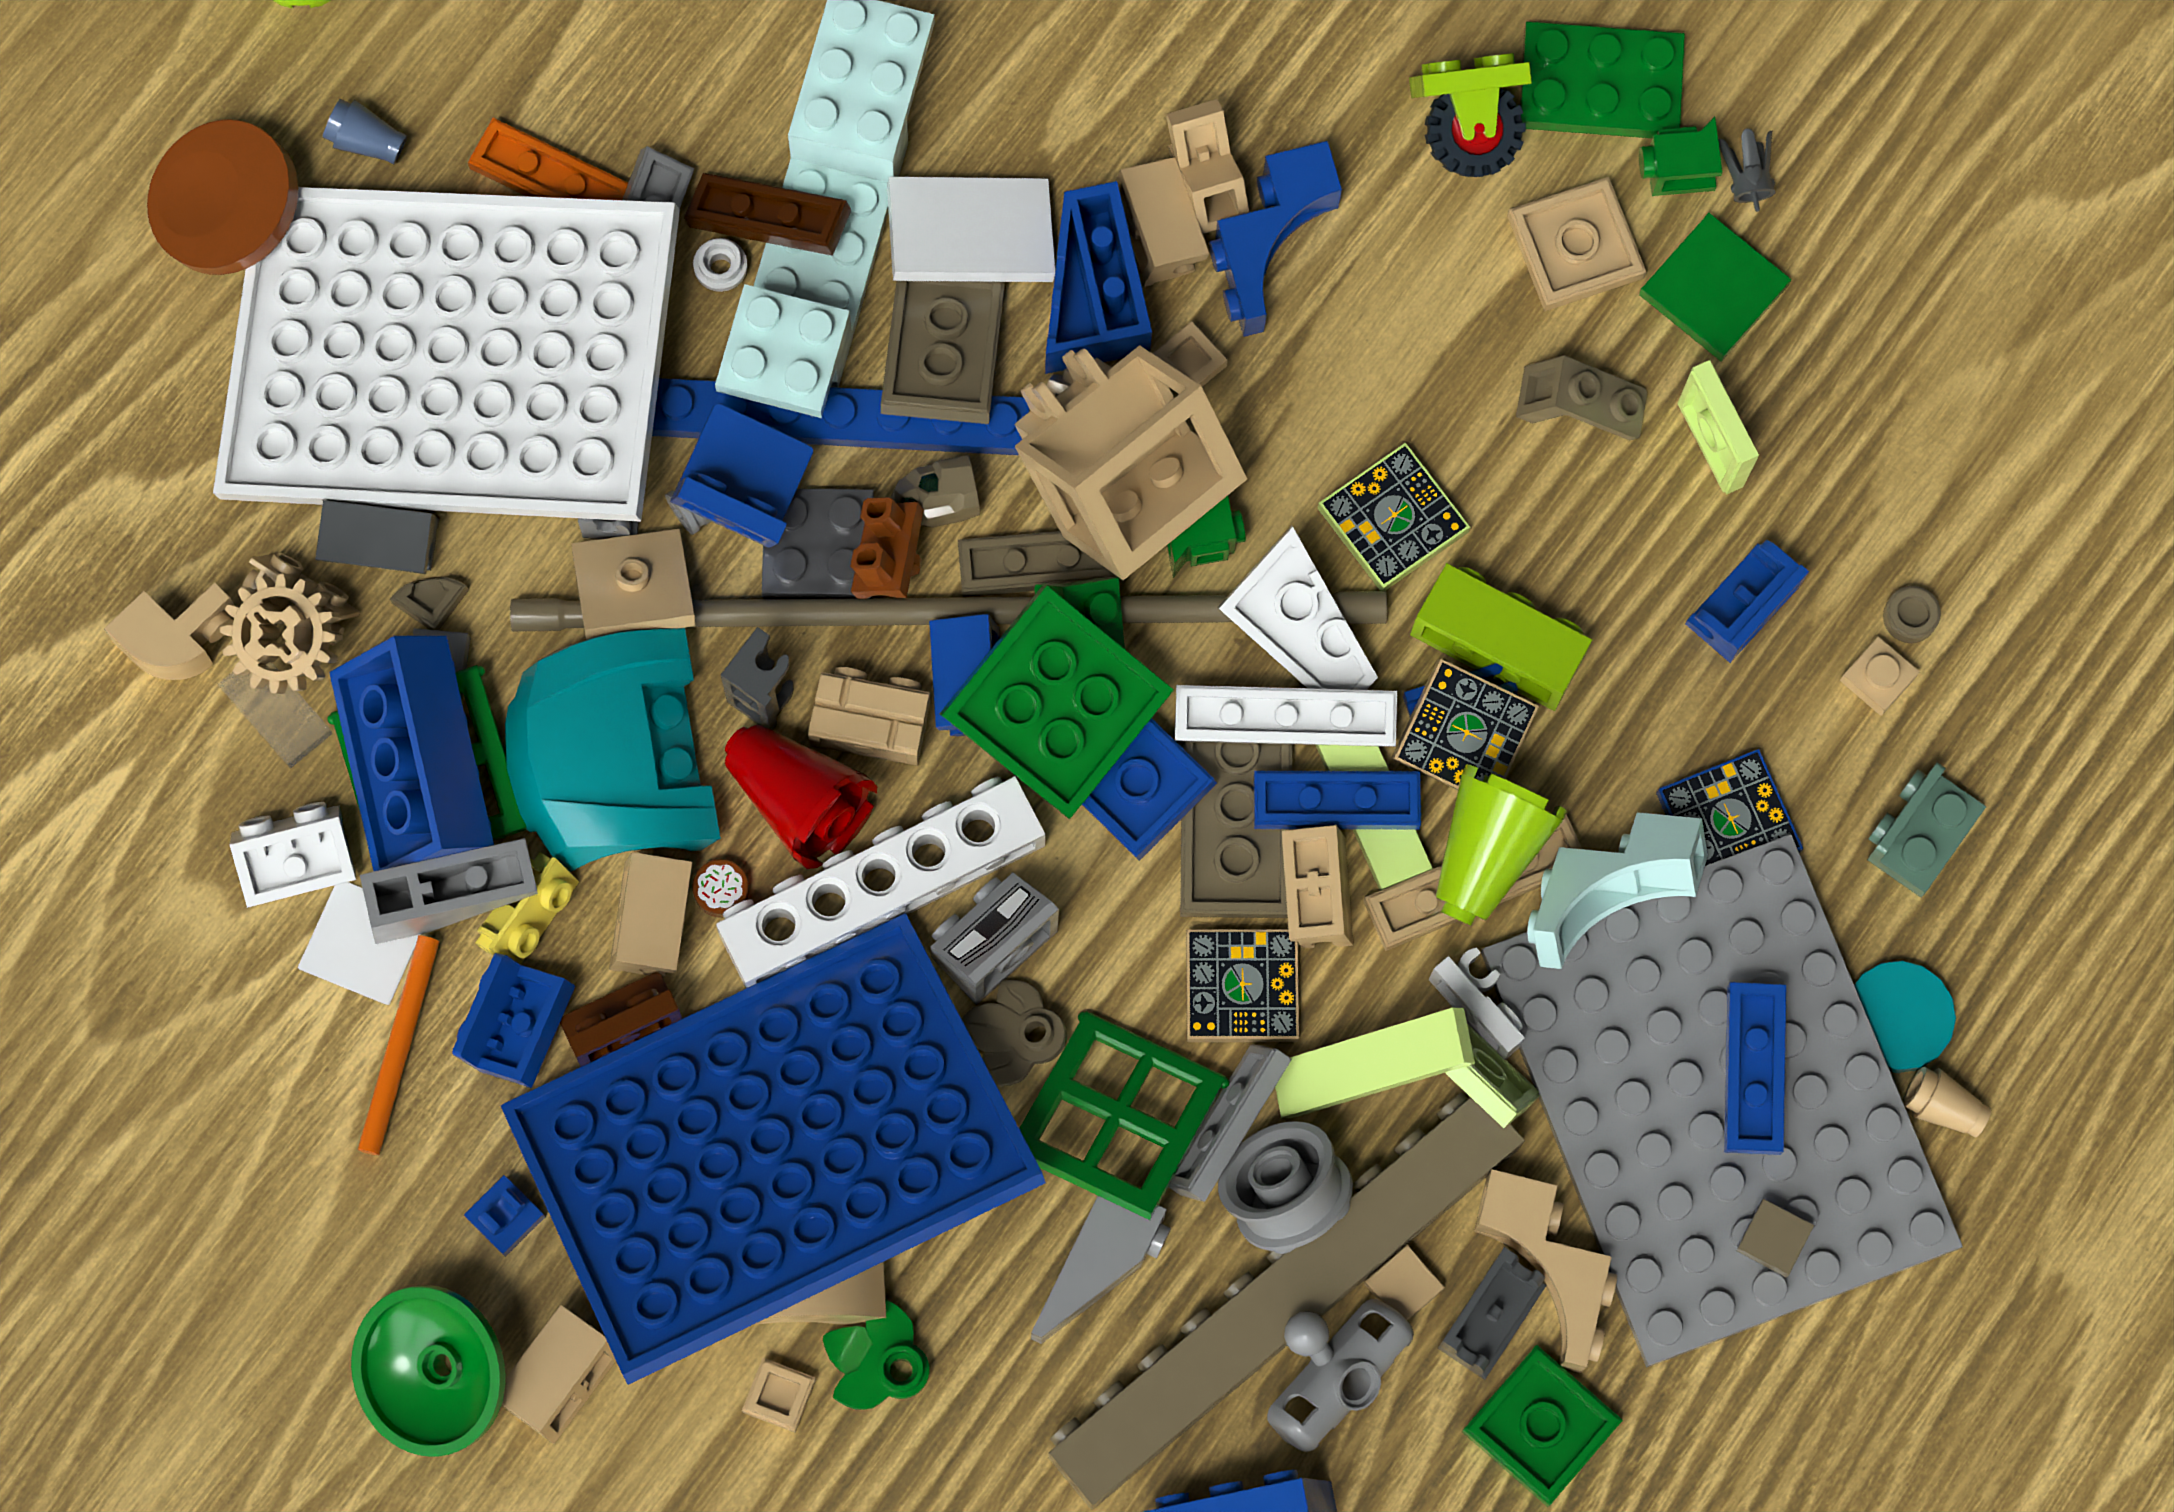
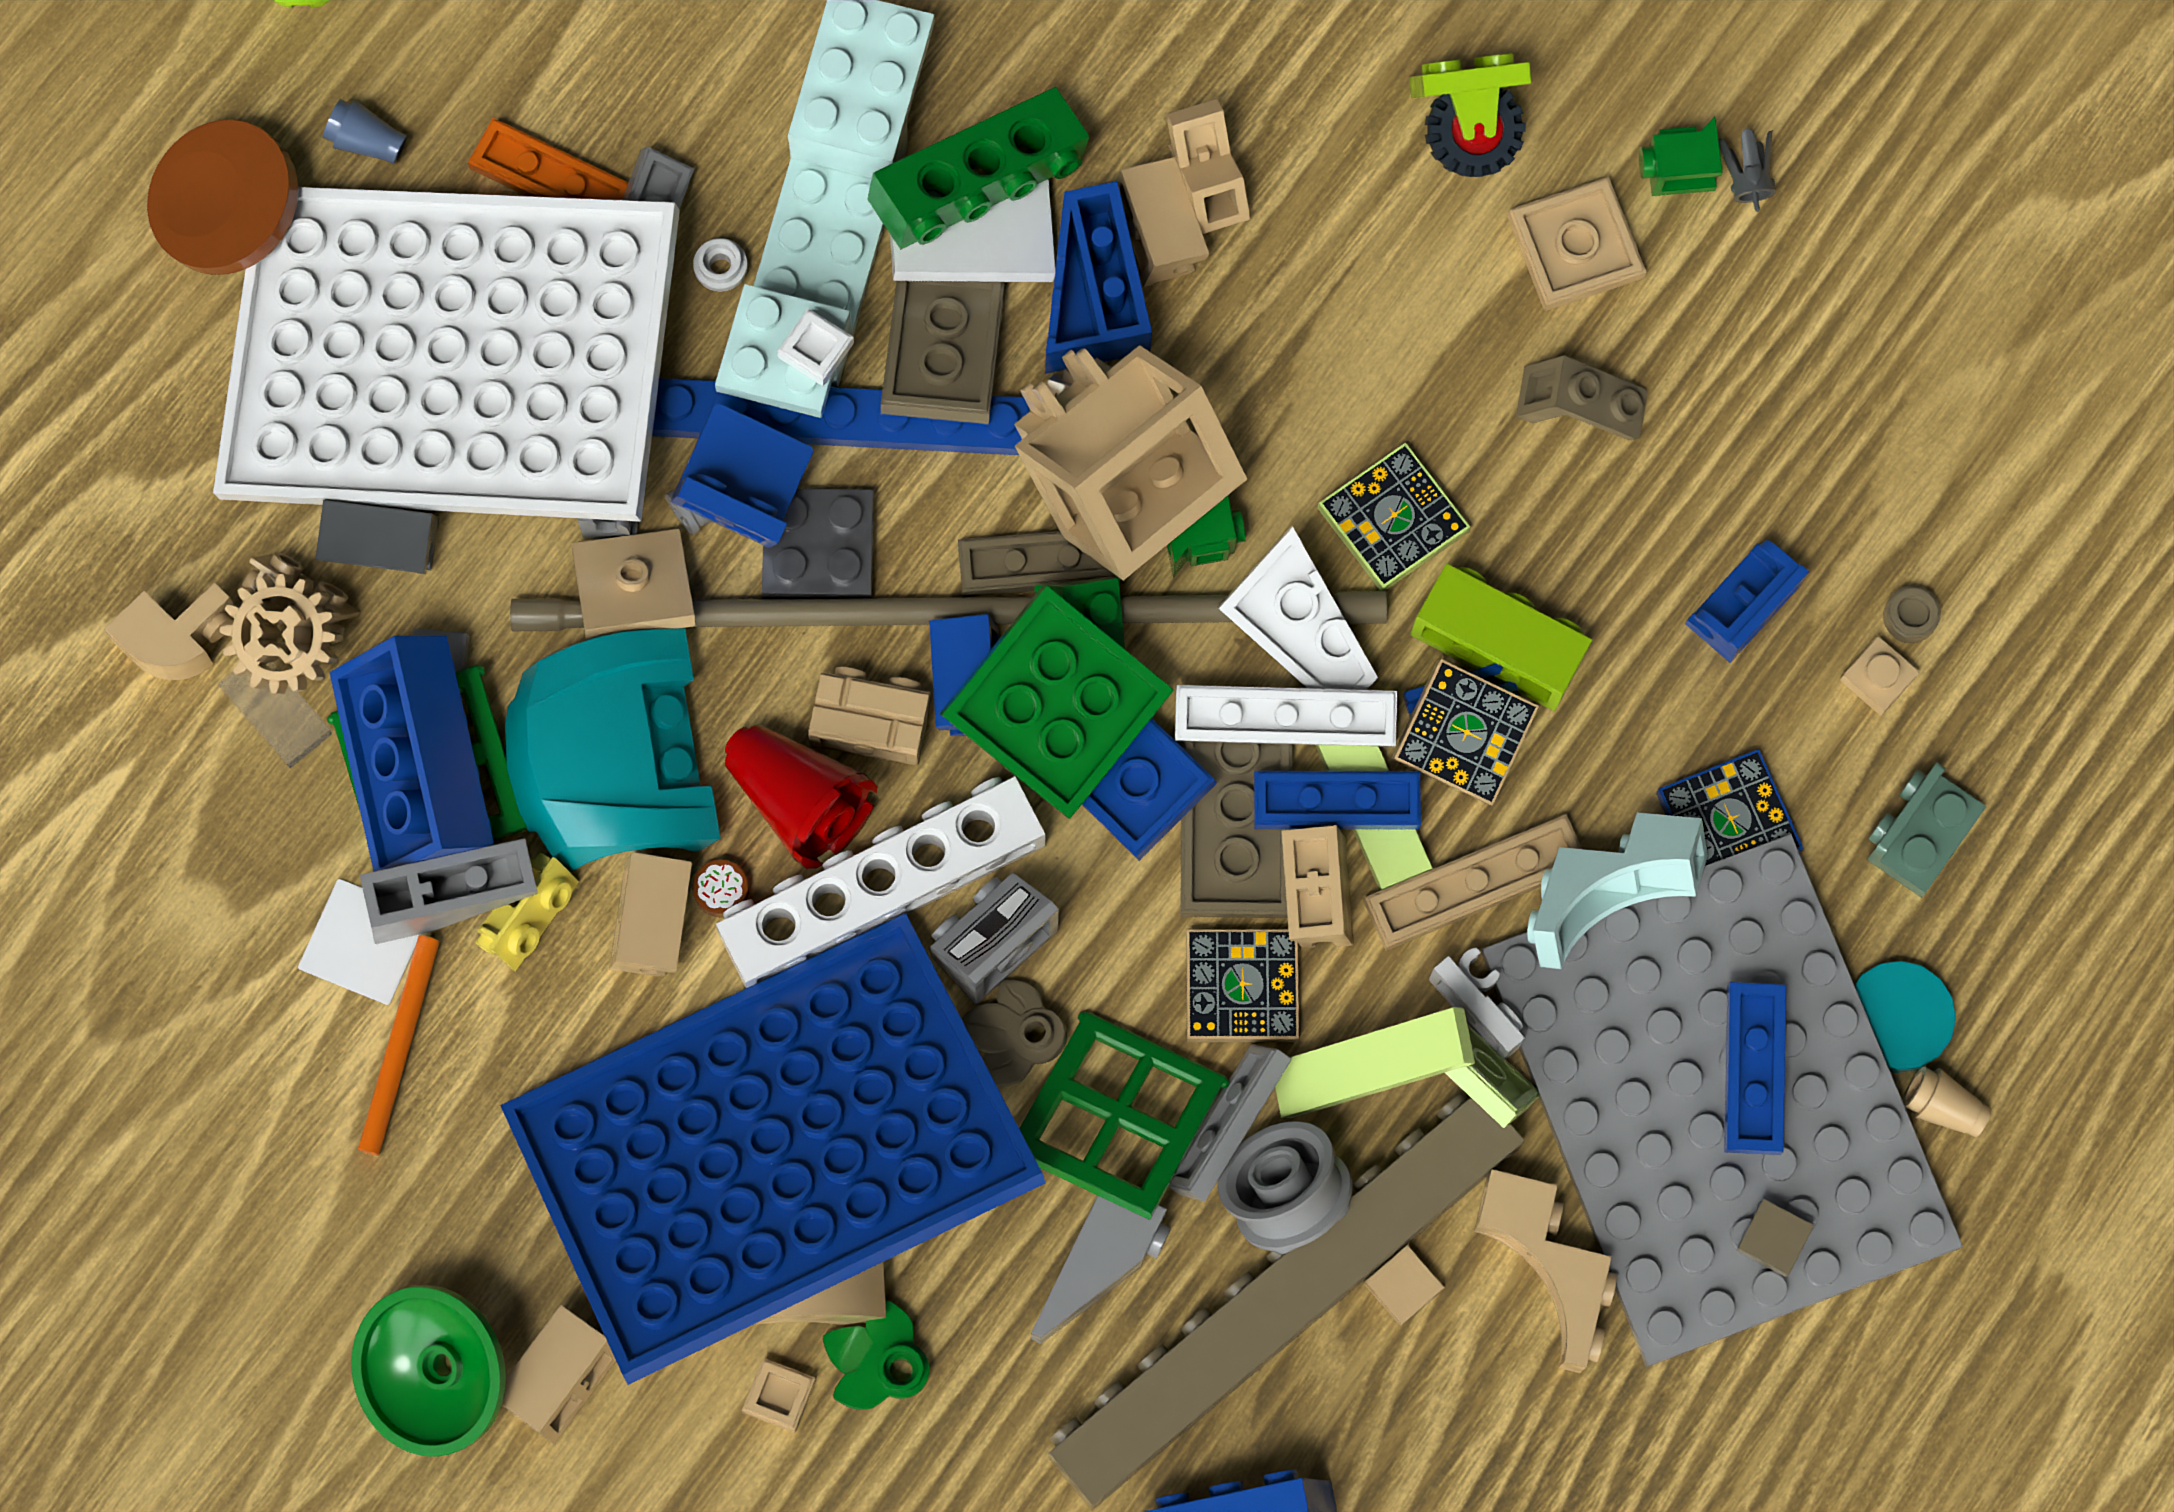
white bracket [230,802,356,908] -> none
dark tan tile [390,577,468,631] -> none
blue bracket [452,953,575,1088] -> none
blue tile [464,1175,545,1257] -> none
reddish brown bracket [560,972,682,1067] -> none
reddish brown tile [684,173,851,256] -> none
dark grey hinge [721,627,794,730] -> none
dark orange hips [850,497,924,599] -> none
dark tan rock [890,455,980,528] -> none
tan plate [1153,321,1227,387] -> none
blue arch [1209,141,1342,337] -> none
light grey piece [1267,1299,1414,1452] -> none
lime cone [1436,764,1567,926] -> none
dark grey hinge [1438,1247,1547,1380] -> none
green tile [1462,1345,1623,1507] -> none
green plate [1520,22,1685,139] -> none
green tile [1639,213,1792,362] -> none
yellowish green tile [1677,360,1759,495] -> none
none -> white tile [777,308,854,387]
none -> green brick [867,86,1090,250]

